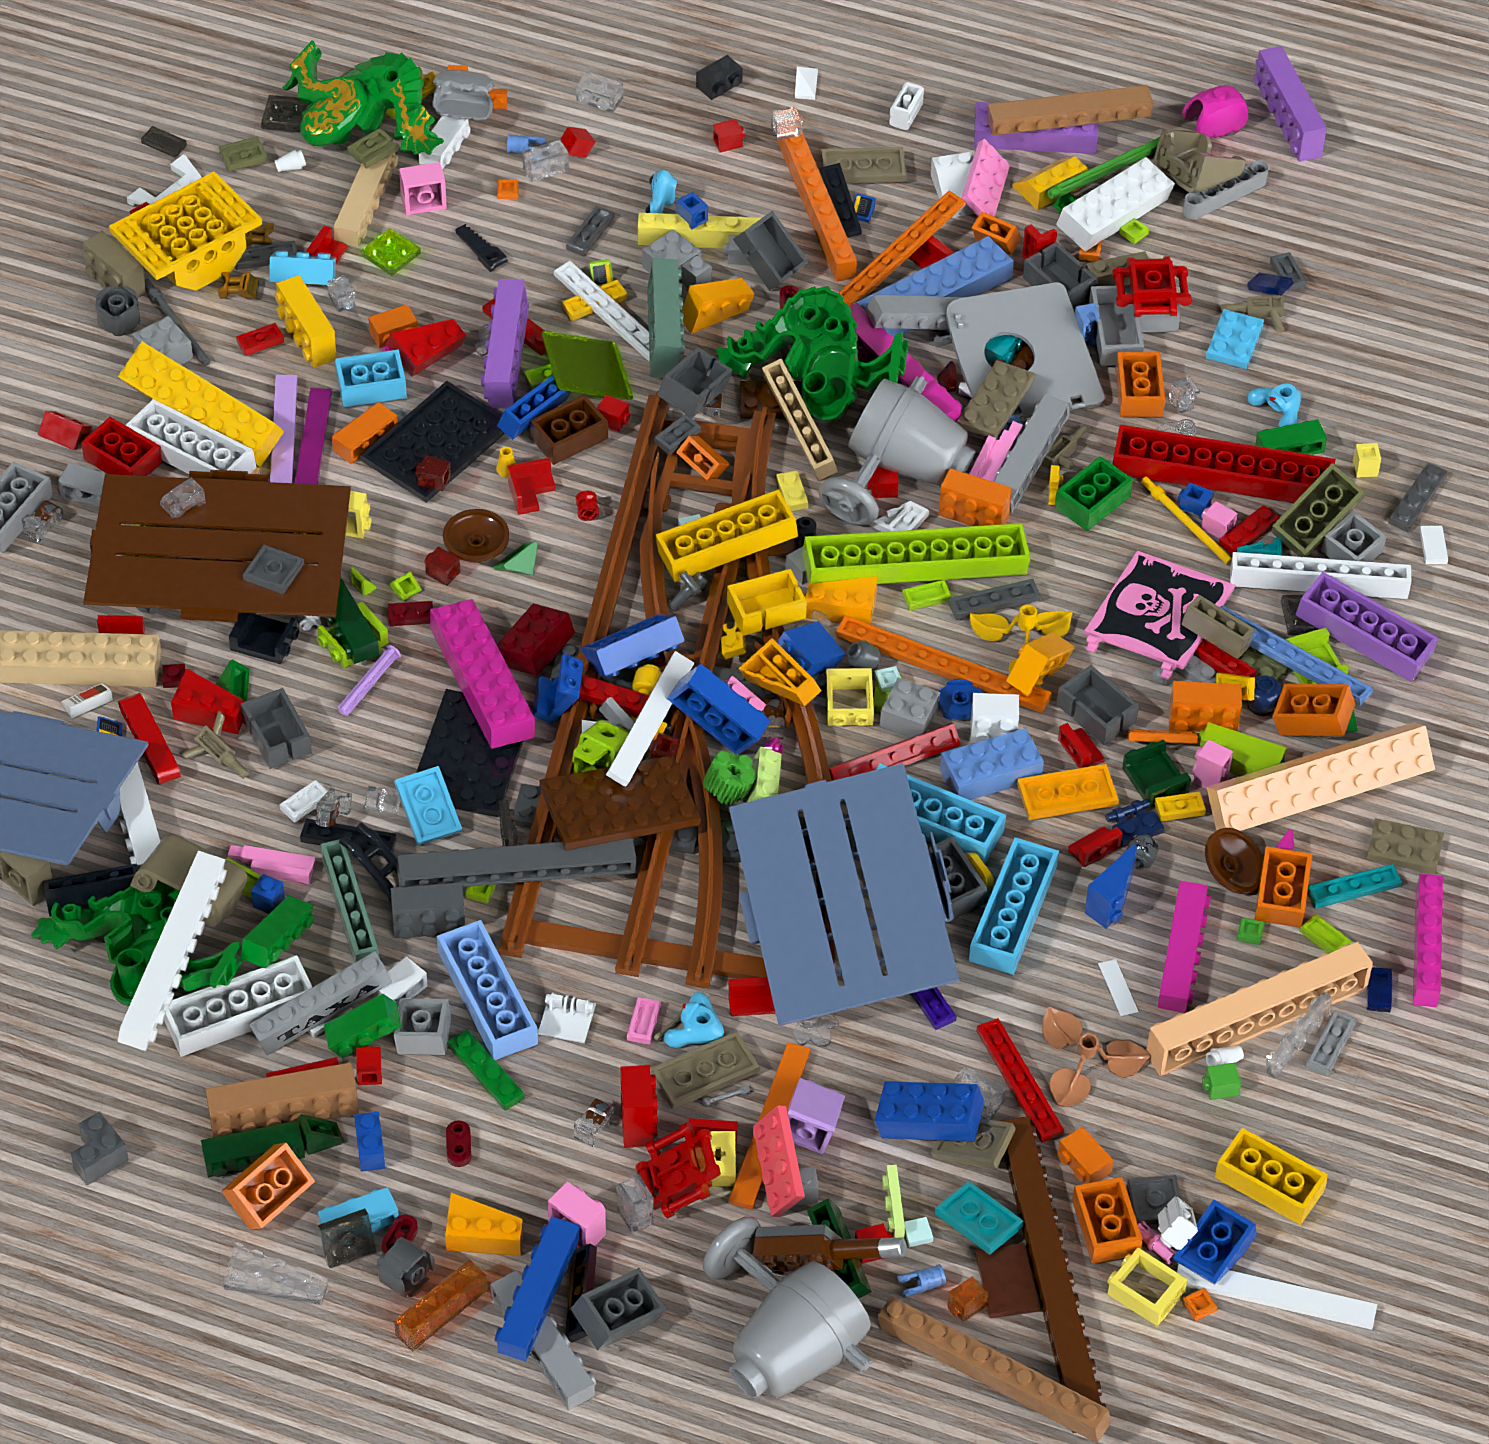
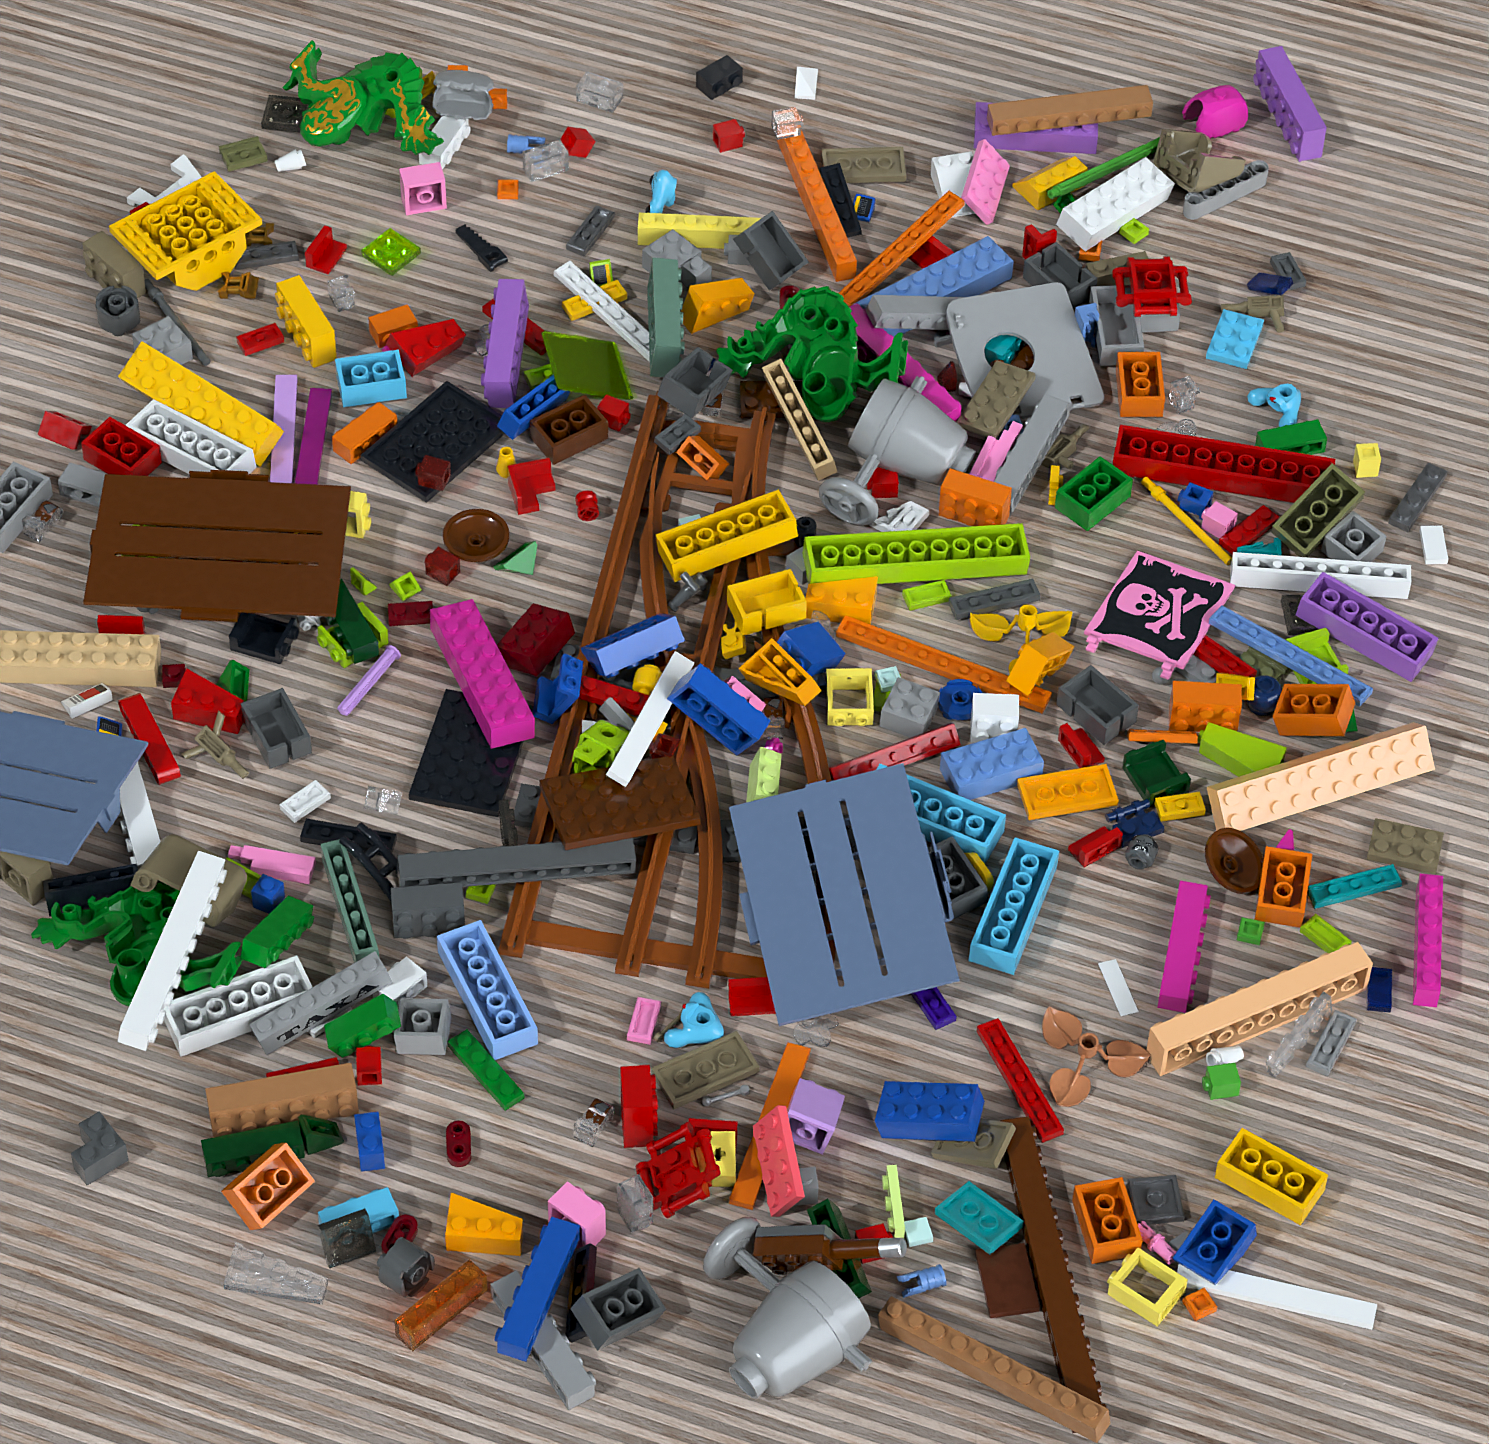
clear smoke tile [141,126,187,158] -> none
clear leg [160,477,206,518] -> none
dark grey tile [243,545,304,594] -> none
medium azure brick [269,250,336,285] -> none
clear leg [315,788,352,827] -> none
tan brick [333,153,398,247] -> none
olive plate [348,128,399,169] -> none
medium azure plate [394,766,462,846] -> none
white hinge [538,992,596,1044] -> none
blue brick [676,192,708,229] -> none
bright green brick [703,751,756,806] -> none
light yellow plate [776,471,809,511] -> none
dark grey head [847,640,881,671] -> none
white brick [889,82,924,130] -> none
clear orange brick [947,1276,988,1322] -> none
clear brick [951,1066,1006,1120] -> none
orange brick [971,212,1021,255] -> none
orange brick [1058,1126,1113,1184] -> none
blue slope [1085,844,1137,929] -> none
white brick [1158,1197,1198,1250] -> none
dark tan brick [1181,595,1255,659] -> none
bright pink brick [1192,739,1233,789] -> none

